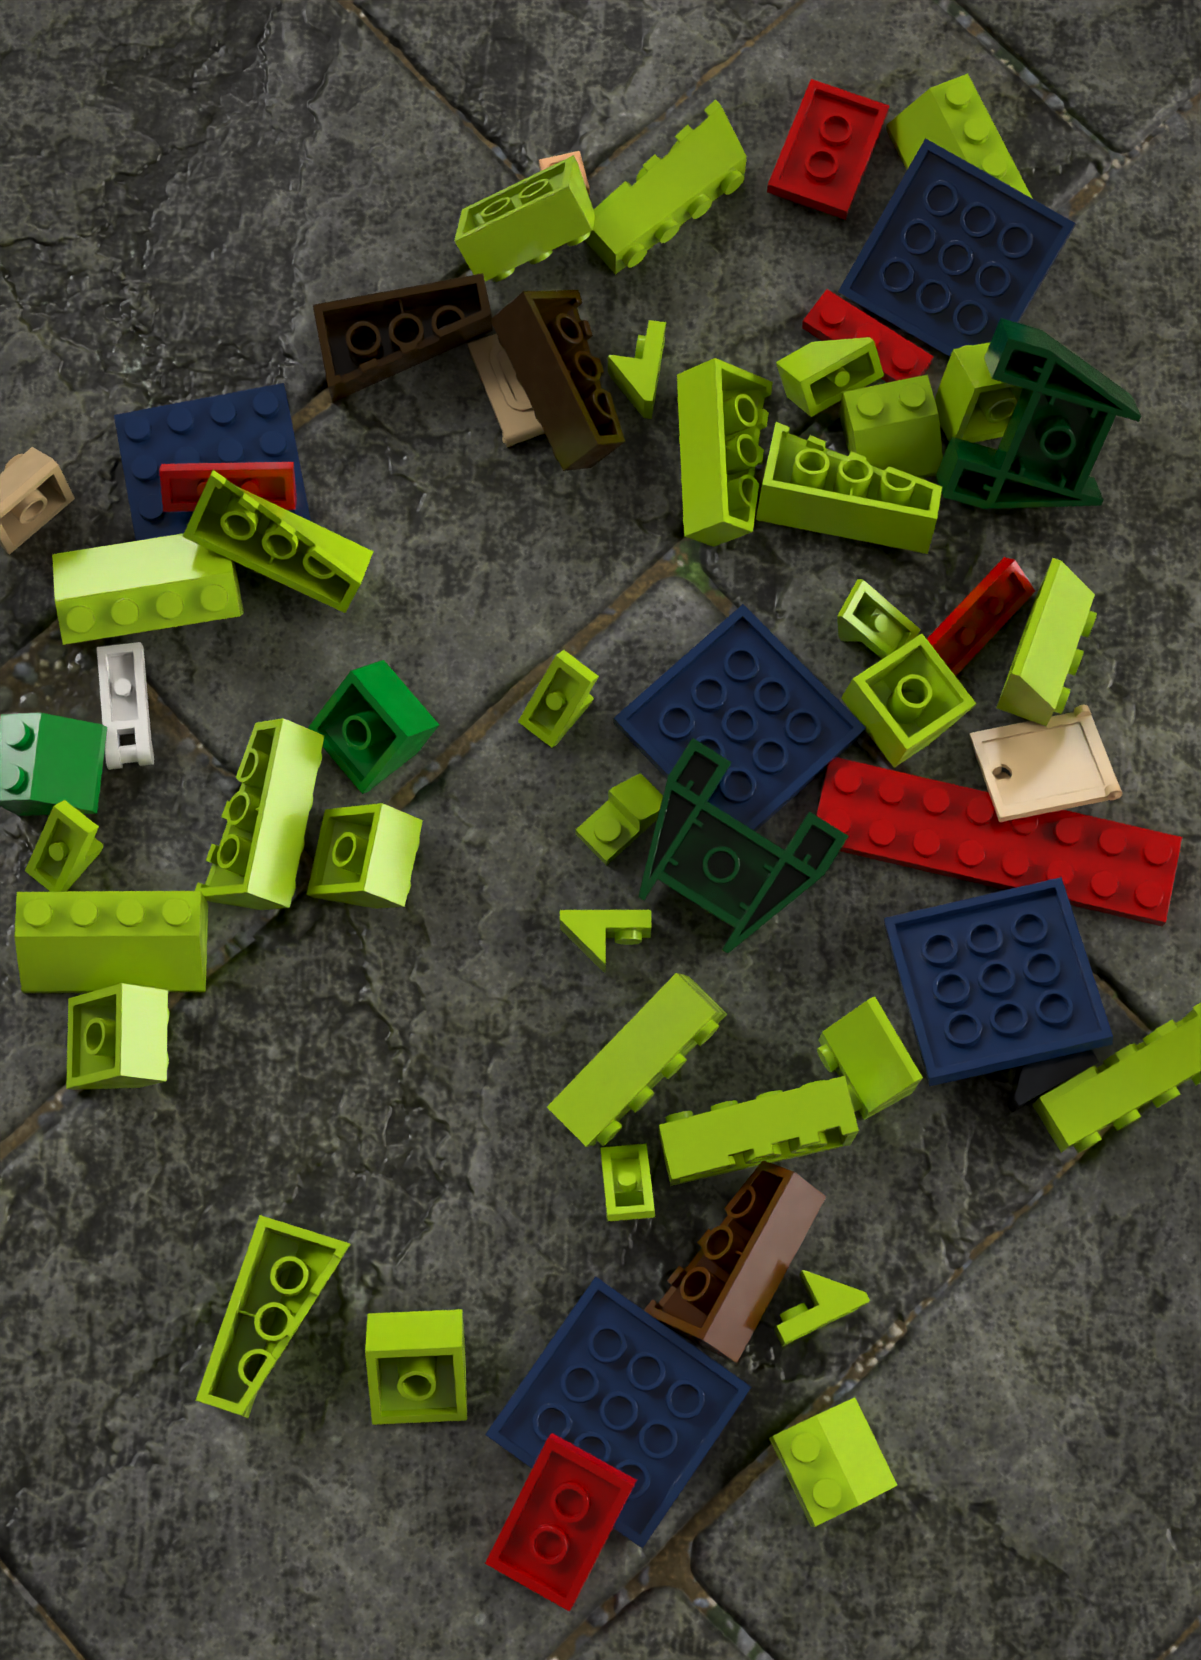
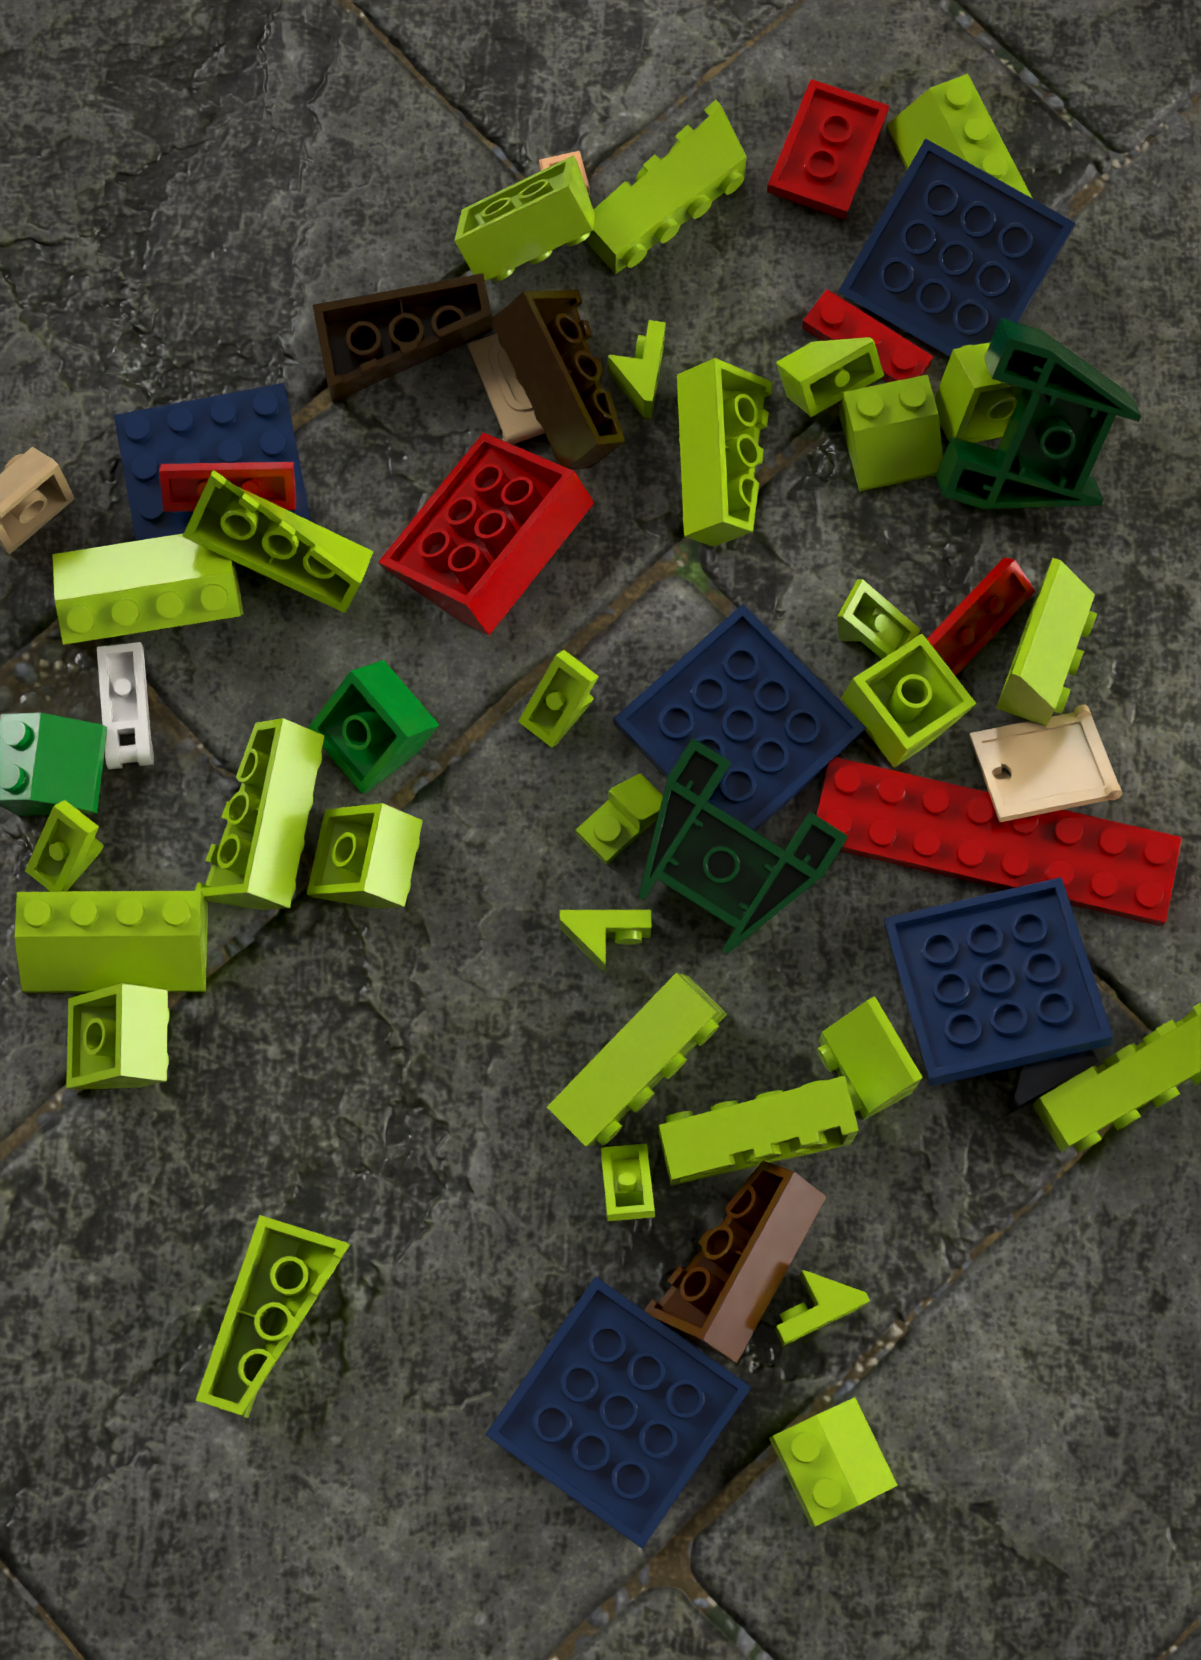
lime slope [365,1309,467,1425] -> none
red plate [485,1433,637,1612] -> none
lime wedge [756,422,942,554] -> none
none -> red slope [378,432,594,635]

